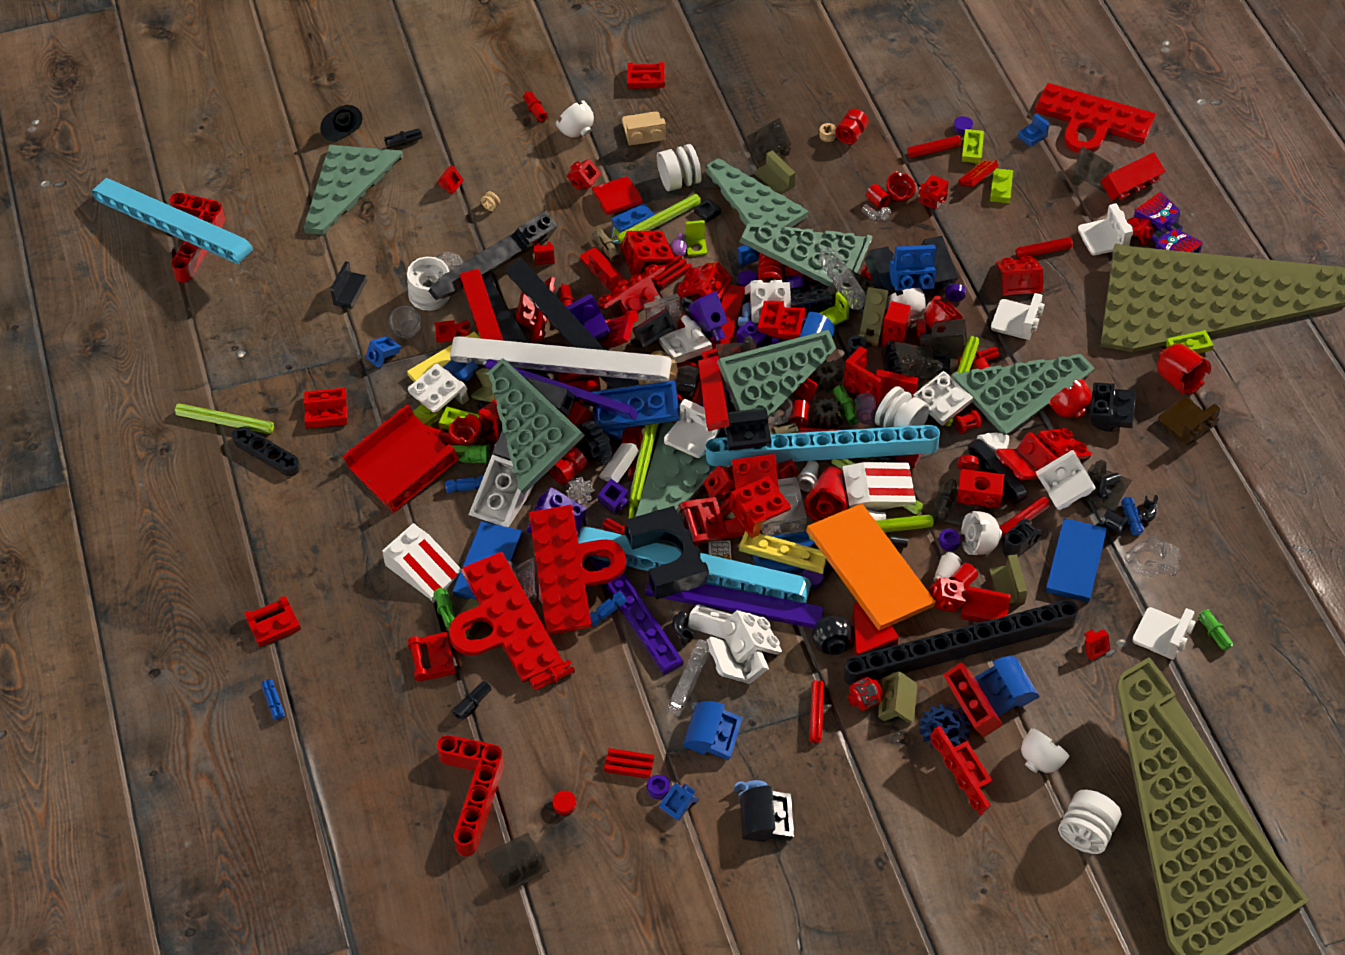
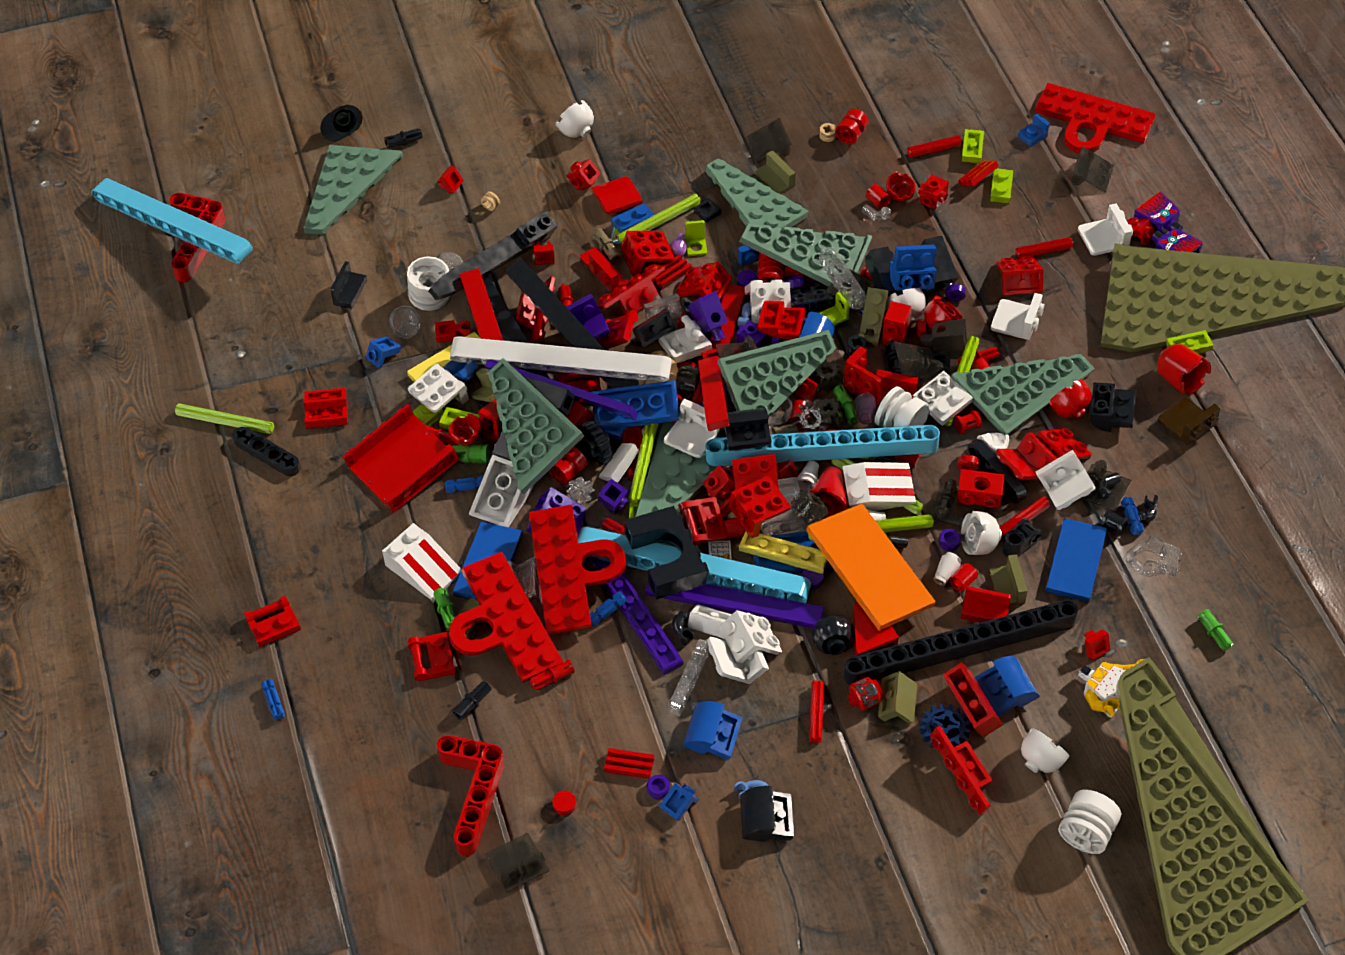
red axle [523,91,548,122] -> none
tan bracket [622,112,666,146] -> none
red plate [627,62,665,89] -> none
white wheel [657,144,701,191] -> none
red brick [928,577,966,613] -> none
dark purple tile [954,116,973,134] -> none
red brick [1100,152,1166,201] -> none
white bracket [1132,607,1196,660] -> none
none -> clear smoke gear [791,490,828,525]
none -> clear smoke gear [795,399,831,432]
none -> torso [1078,659,1145,718]

